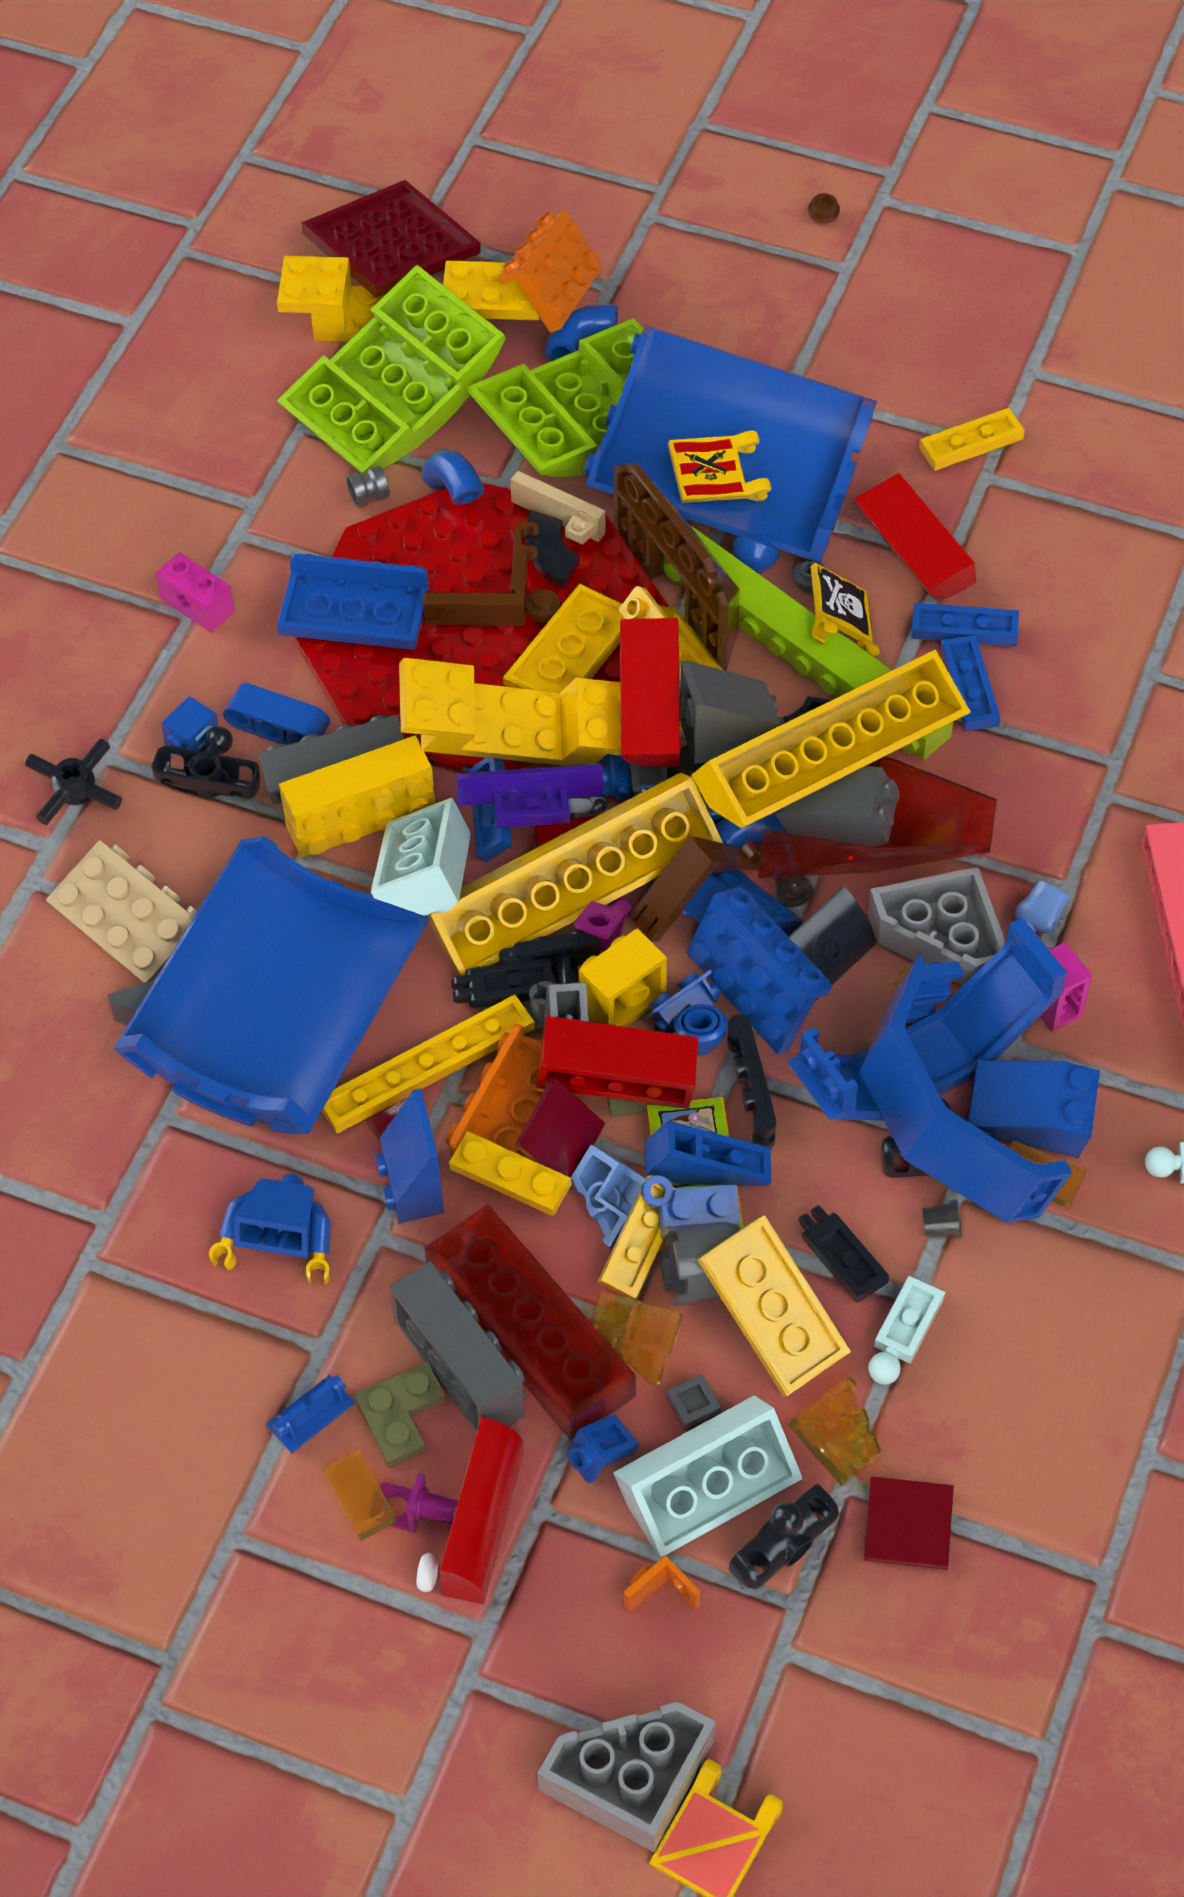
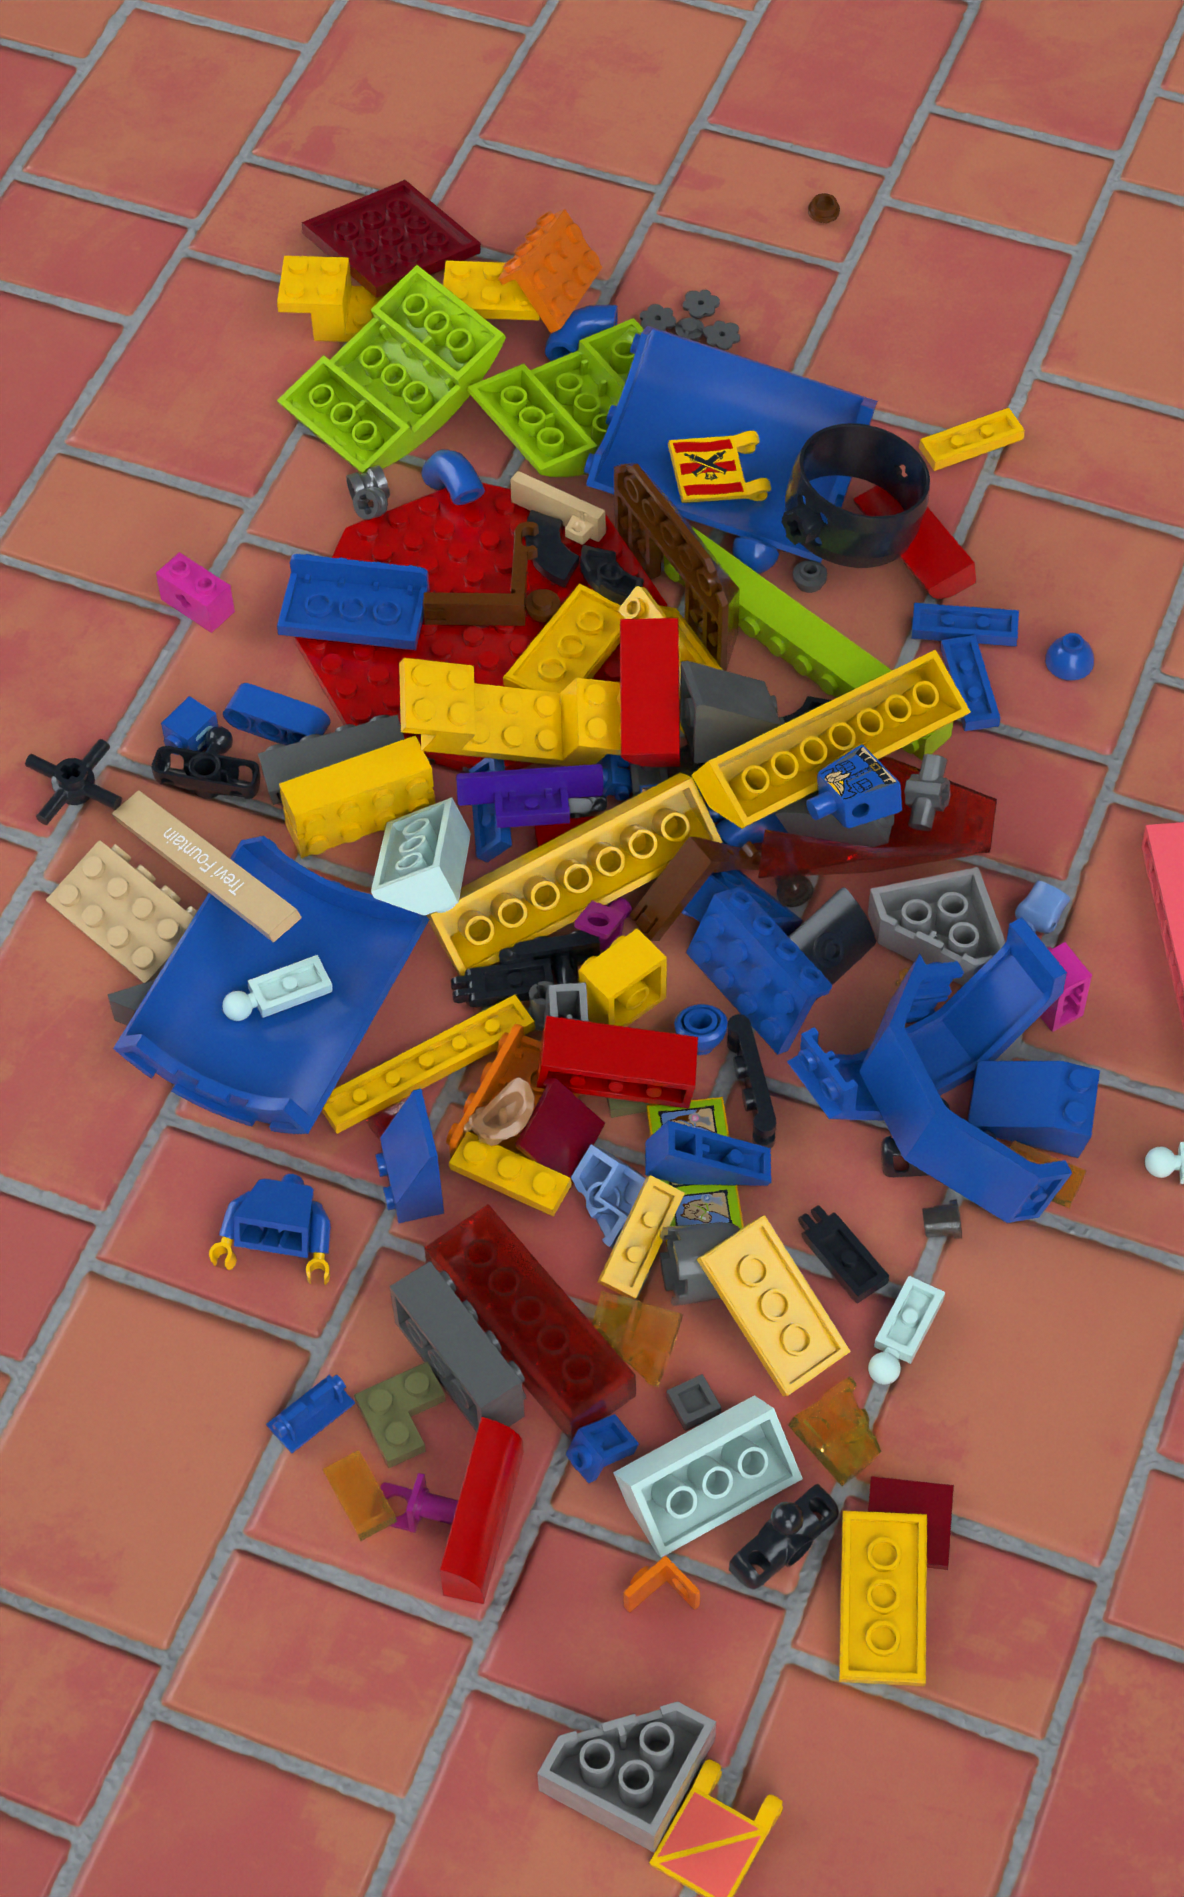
white piece [416,1553,438,1592] -> none
hinge [641,1175,741,1231] -> none
blue hinge [643,970,721,1033] -> none
flag [811,563,880,658] -> none
none -> tan tile [112,790,302,942]
none -> light aqua plate [222,955,333,1021]
none -> dark grey bush [353,487,388,520]
none -> medium nougat hat [463,1077,535,1146]
none -> black tile [580,545,644,605]
none -> dark grey plant [640,290,740,351]
none -> black cylinder [781,423,930,568]
none -> blue torso [806,744,902,828]
none -> yellow tile [839,1511,927,1686]
none -> dark grey axle [904,754,951,831]
none -> blue brick [1045,633,1094,680]

